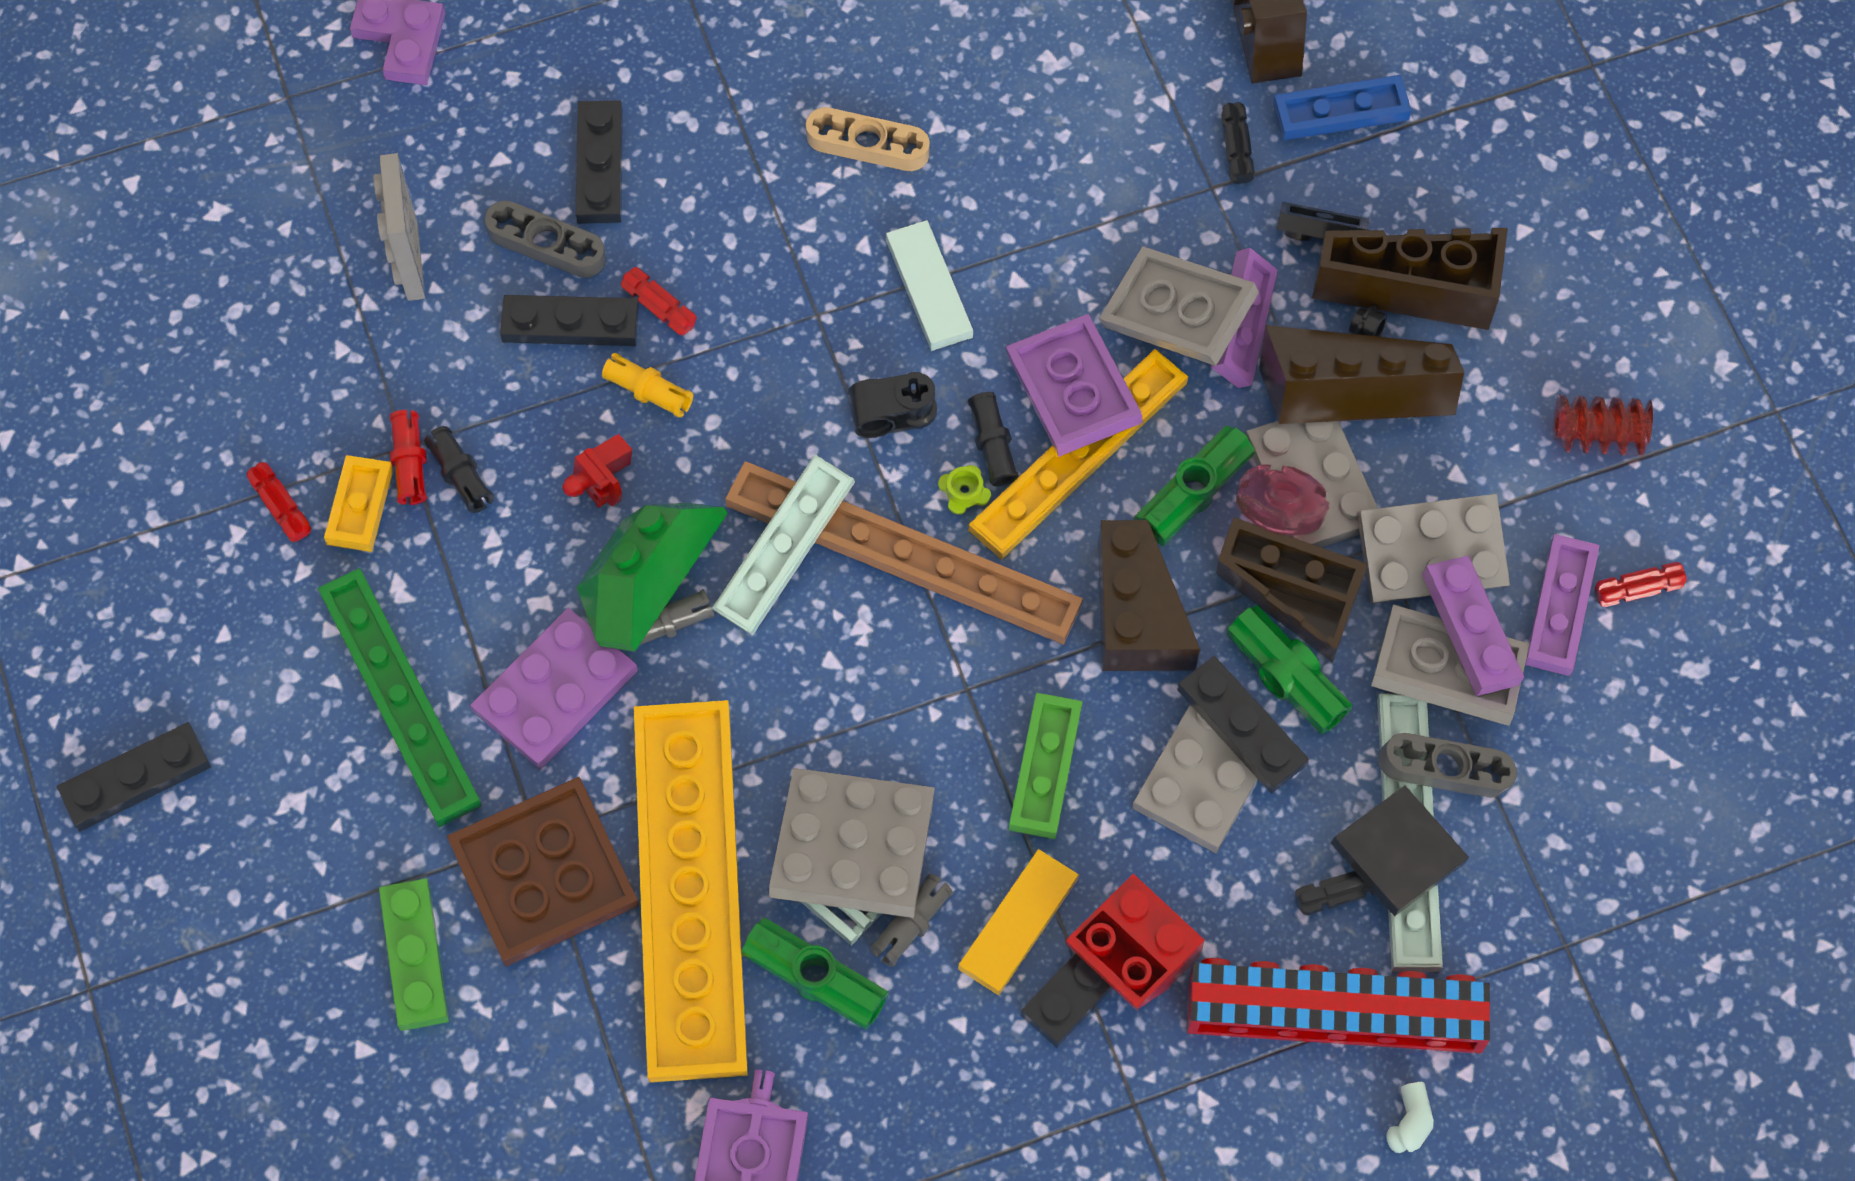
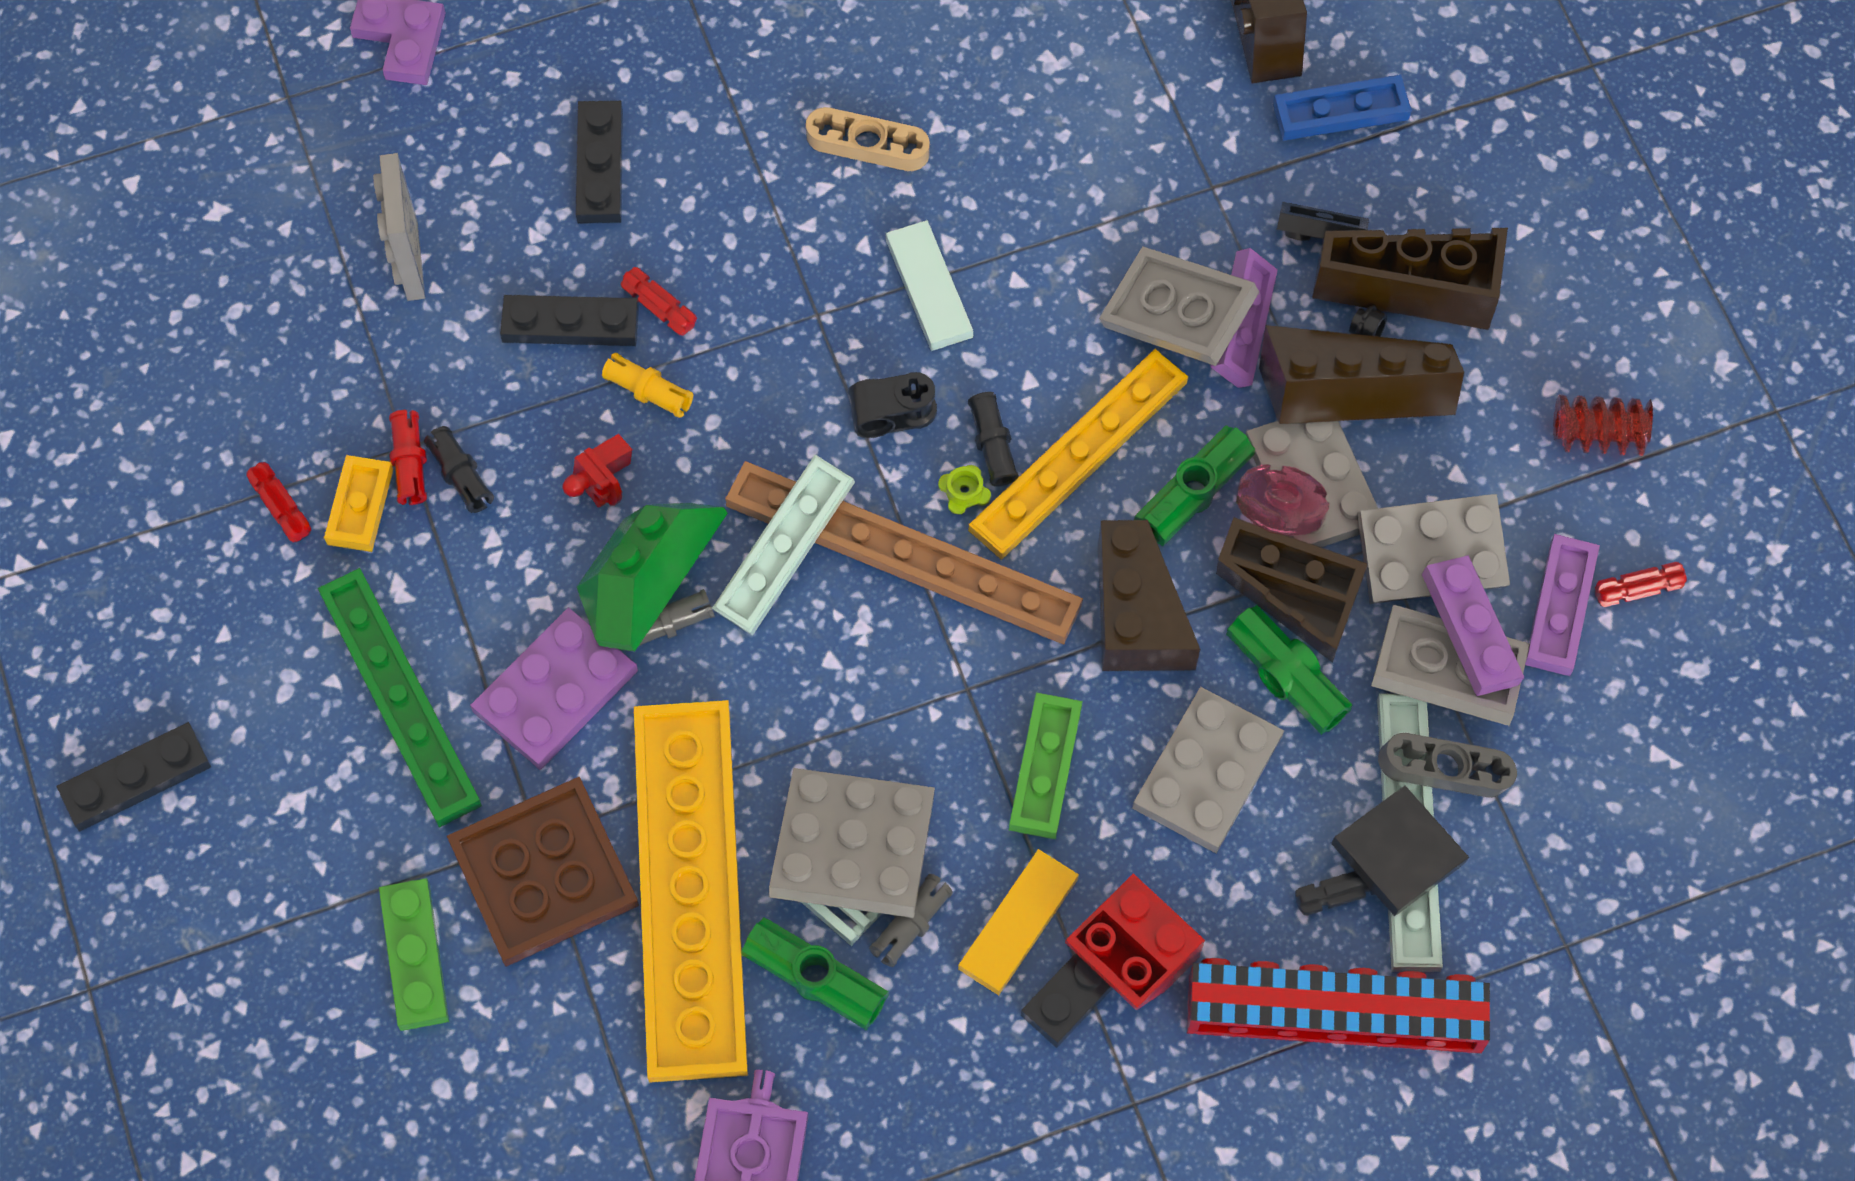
dark grey beam [485,201,606,278] -> none
medium lavender plate [1006,314,1143,457] -> none
black plate [1177,656,1309,794] -> none
black axle [1221,102,1255,184] -> none
light aqua arm [1386,1082,1434,1153] -> none

